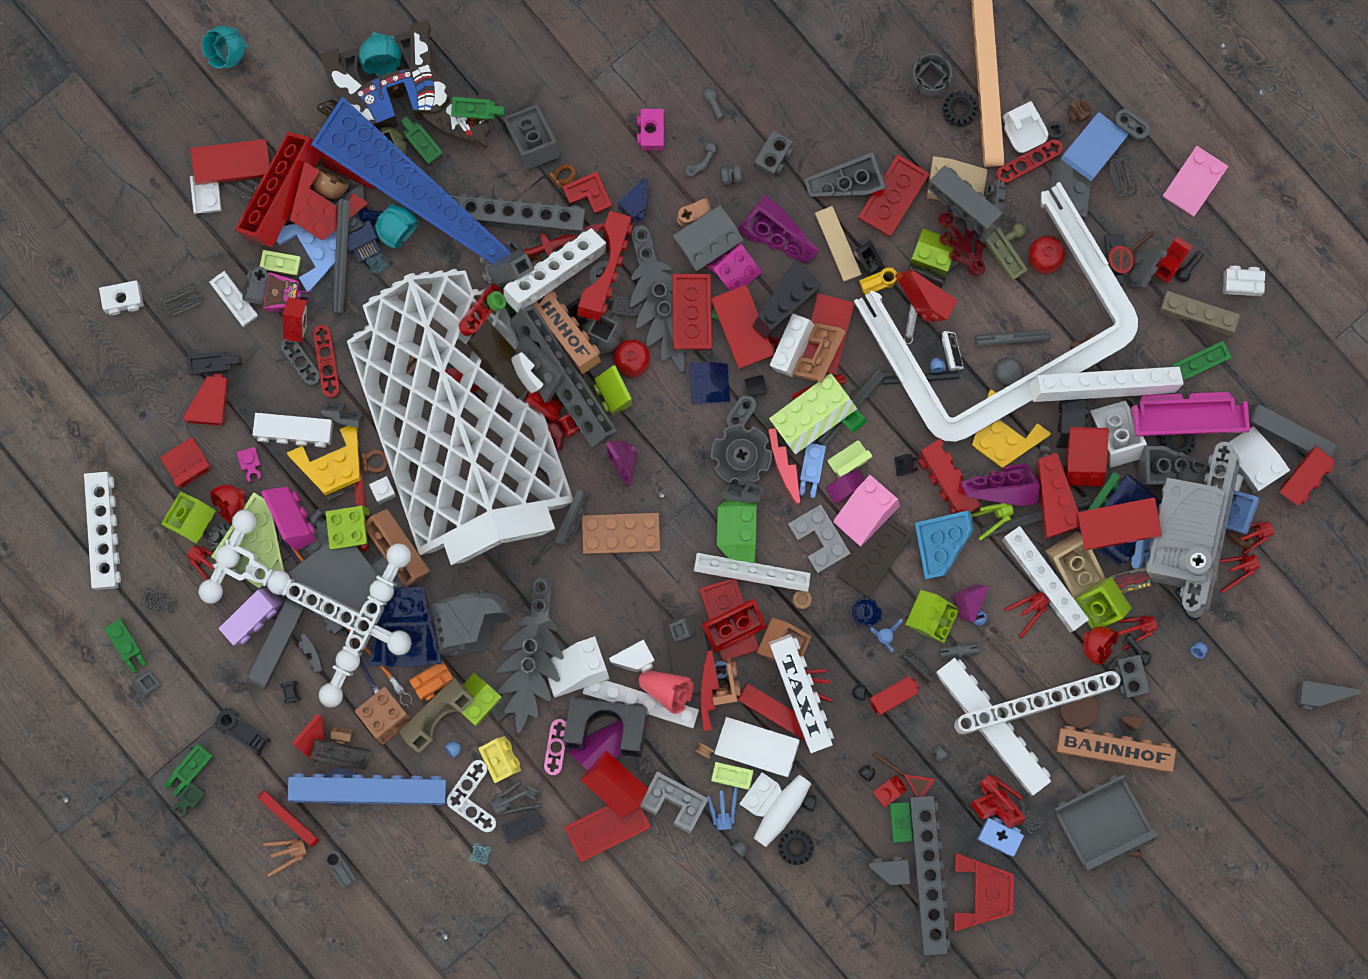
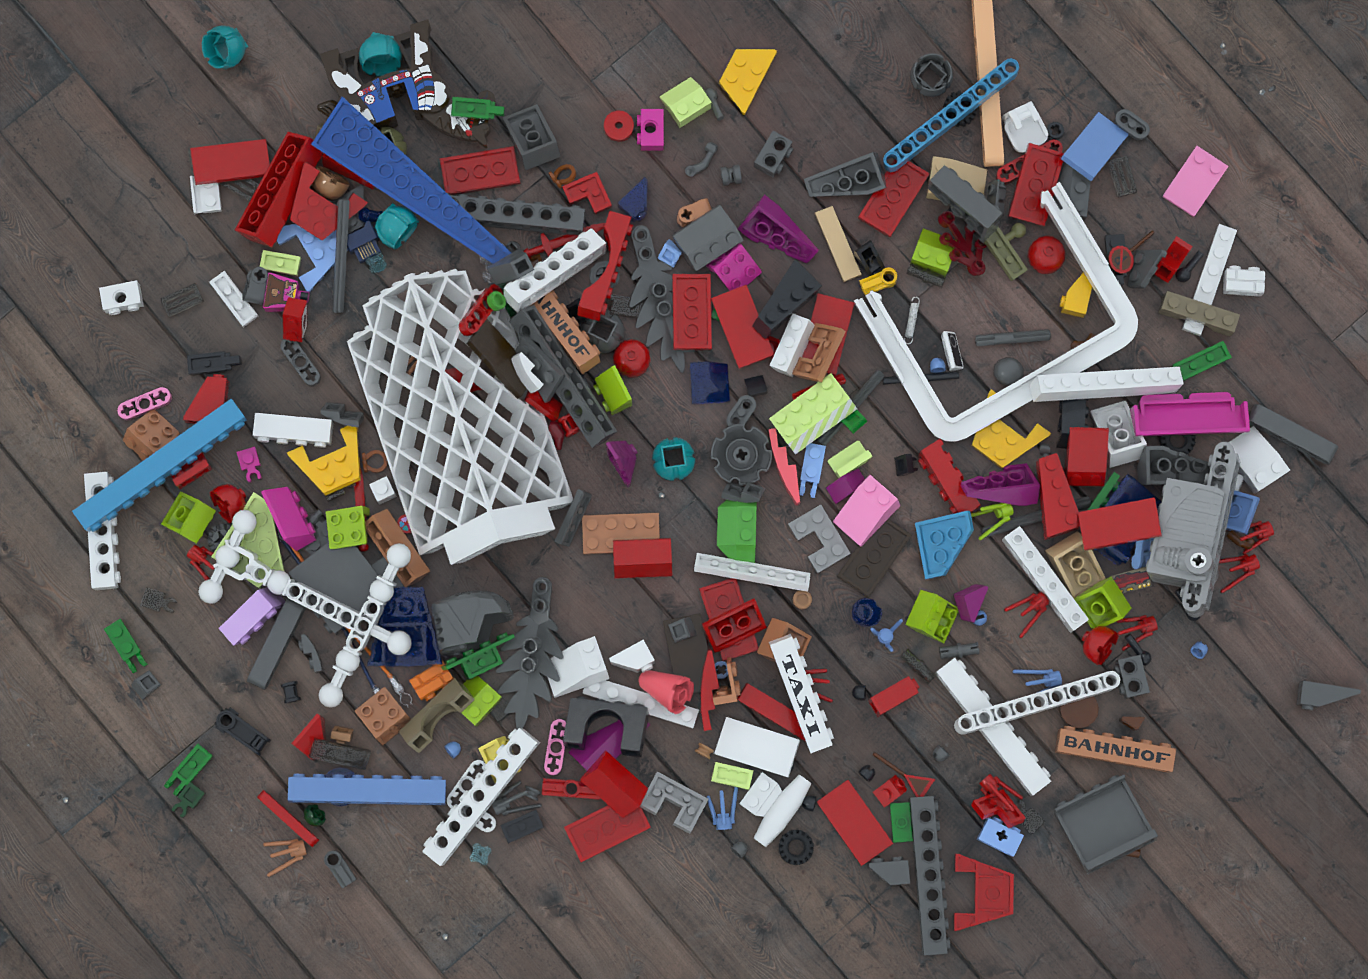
red beam [313,325,340,399] -> none
green hinge [401,117,443,165] -> none
red slope [895,270,958,323] -> none
reddish brown gear [1068,99,1092,123] -> none
red brick [1279,444,1335,506] -> none
none -> dark azure brick [72,399,247,532]
none -> bright pink beam [117,387,172,420]
none -> nougat bracket [122,410,179,461]
none -> dark green plate [304,804,326,826]
none -> tile [397,514,412,534]
none -> white brick [422,728,540,866]
none -> red tile [440,146,520,195]
none -> green bracket [441,632,515,680]
none -> red piece [542,778,600,800]
none -> red piece [604,110,634,142]
none -> red slope [613,538,672,578]
none -> teal piece [652,437,695,481]
none -> light blue slope [658,239,682,268]
none -> yellowish green slope [659,77,712,128]
none -> yellow wing [719,49,777,115]
none -> red tile [816,780,893,866]
none -> dark azure beam [883,58,1019,172]
none -> red plate [1008,143,1064,227]
none -> medium blue plant [1013,669,1062,693]
none -> yellow slope [1059,272,1092,318]
none -> white plate [1182,224,1237,336]

